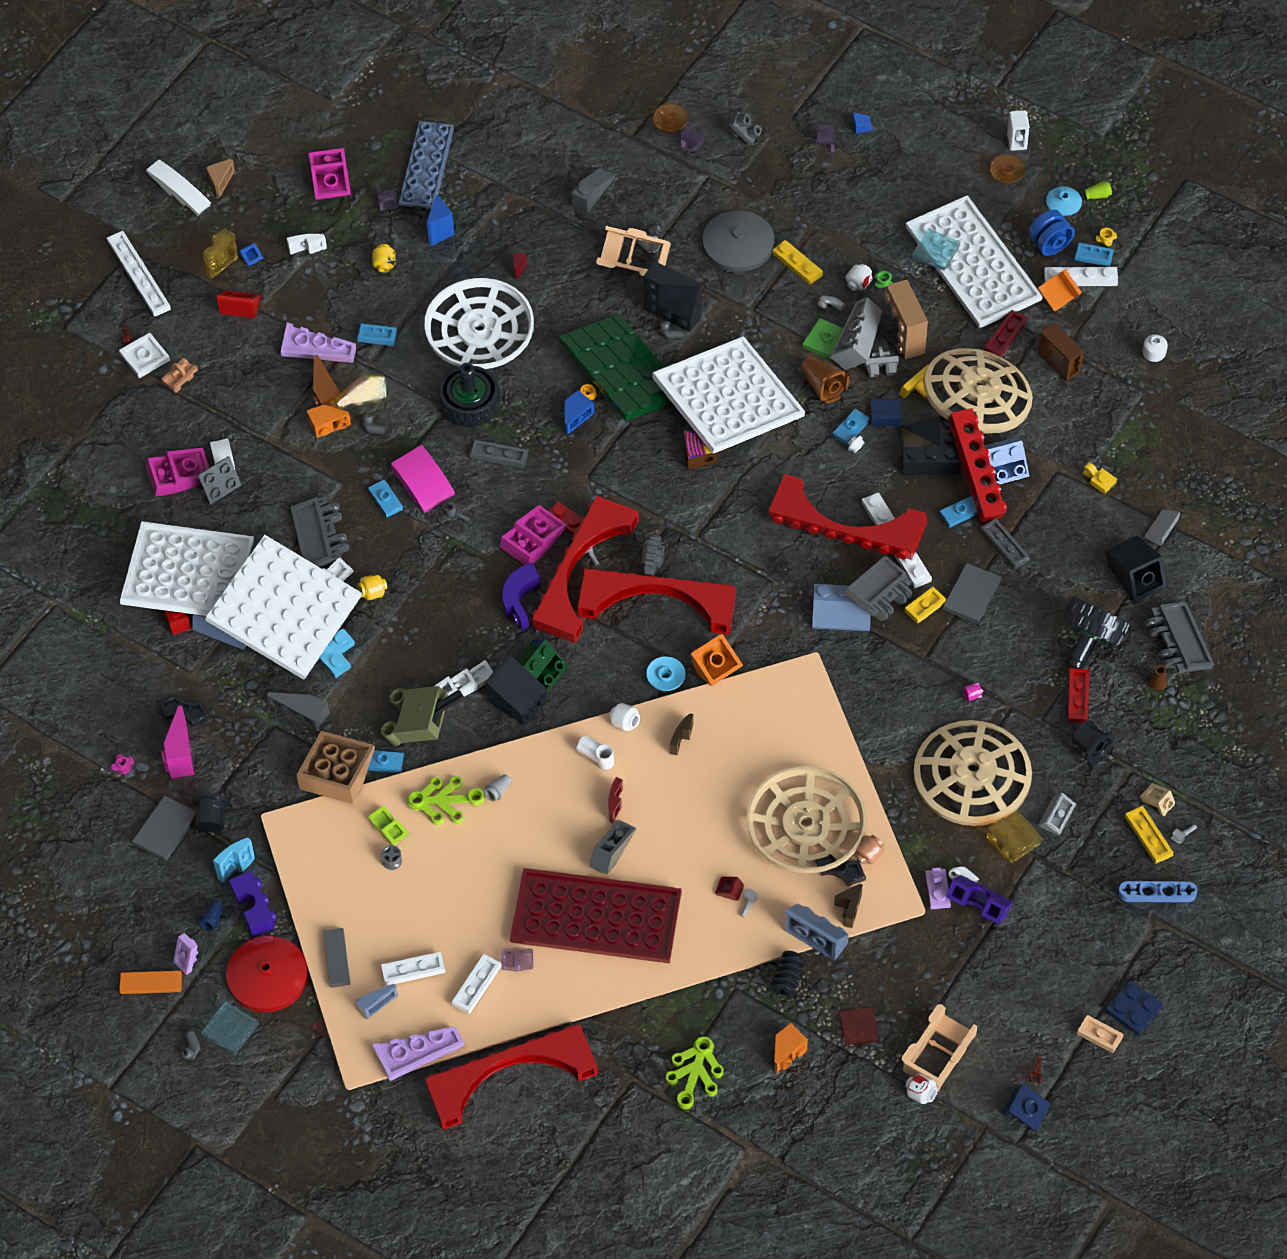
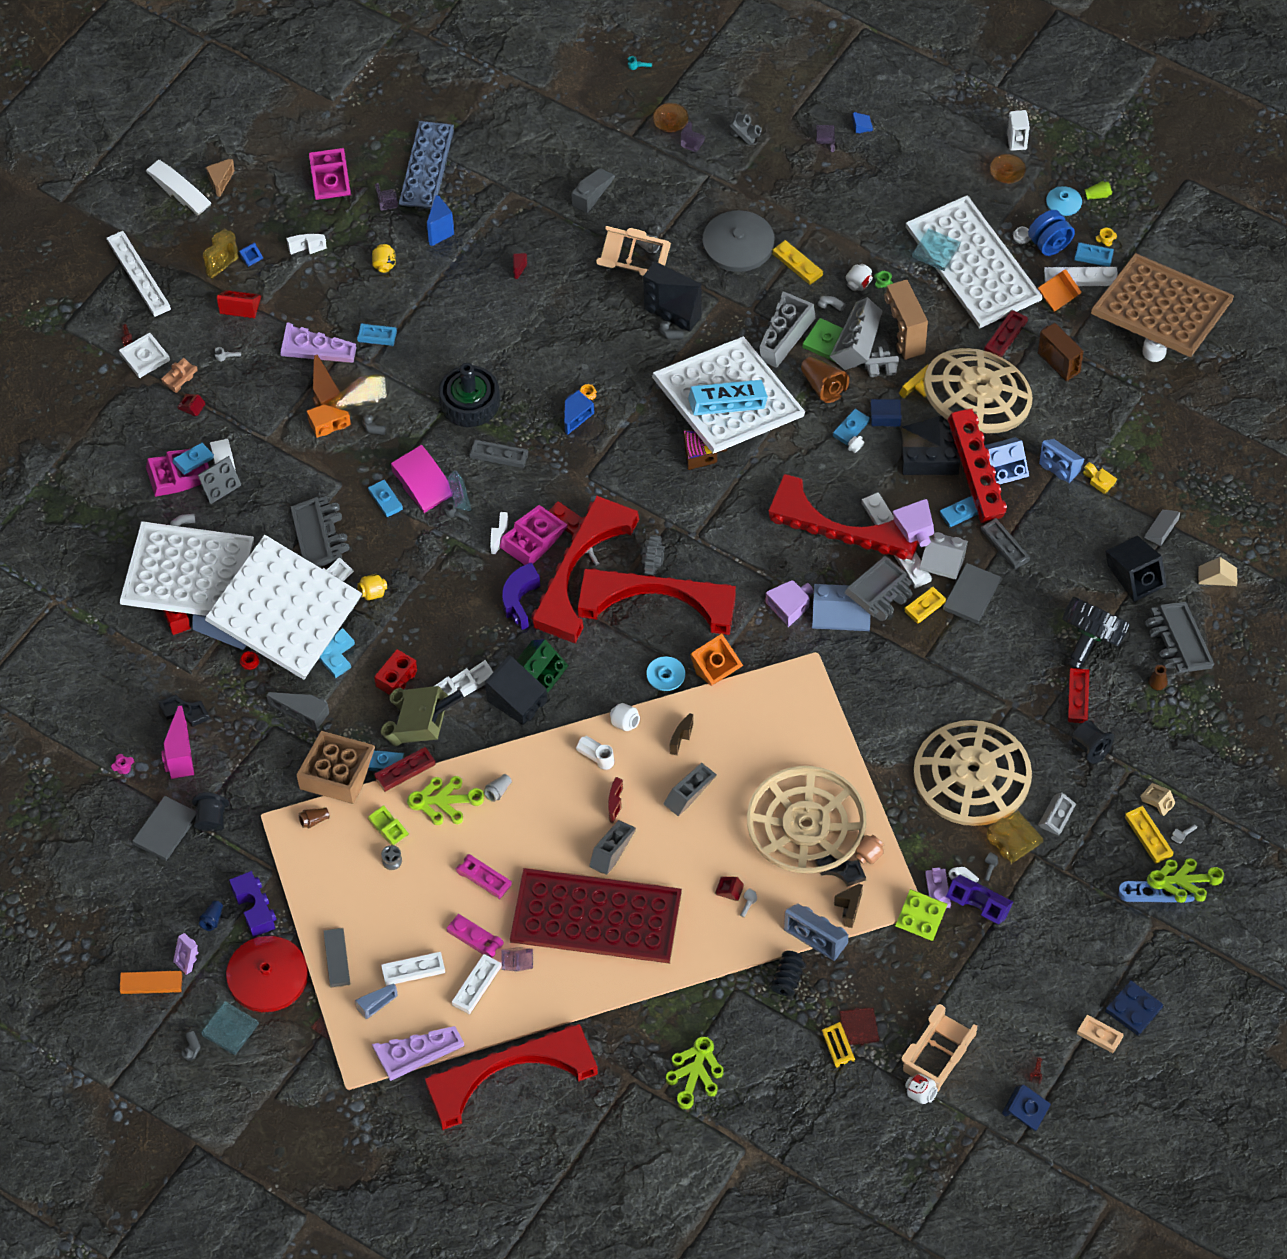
medium azure slope [213,838,255,883] -> none
white dish [425,278,534,369] -> none
dark green piece [559,314,672,422] -> none
orange slope [774,1023,808,1073] -> none
dark pink hose [962,682,983,701] -> none
none -> light grey arm [170,514,195,527]
none -> dark azure plate [173,443,214,475]
none -> dark red slope [177,394,206,416]
none -> light grey hand [215,347,241,362]
none -> red plate [240,651,259,670]
none -> reddish brown cone [299,807,330,829]
none -> red brick [374,649,417,695]
none -> dark red plate [374,747,436,792]
none -> clear light blue slope [447,470,472,511]
none -> dark pink plate [447,913,504,958]
none -> dark pink plate [455,854,512,899]
none -> white slope [490,512,508,554]
none -> teal hand [627,56,652,70]
none -> dark grey slope [663,763,717,816]
none -> medium azure brick [688,380,768,415]
none -> light grey wedge [760,291,815,368]
none -> lavender torso [766,581,814,627]
none -> yellow tile [822,1022,855,1068]
none -> lavender torso [893,499,934,547]
none -> lime hinge [896,889,948,941]
none -> light grey slope [919,532,968,579]
none -> dark grey hand [984,852,998,881]
none -> white plate [1013,226,1031,244]
none -> medium blue slope [1039,439,1084,483]
none -> medium nougat plate [1091,253,1234,357]
none -> lime plant [1147,858,1224,903]
none -> tan slope [1198,557,1237,586]

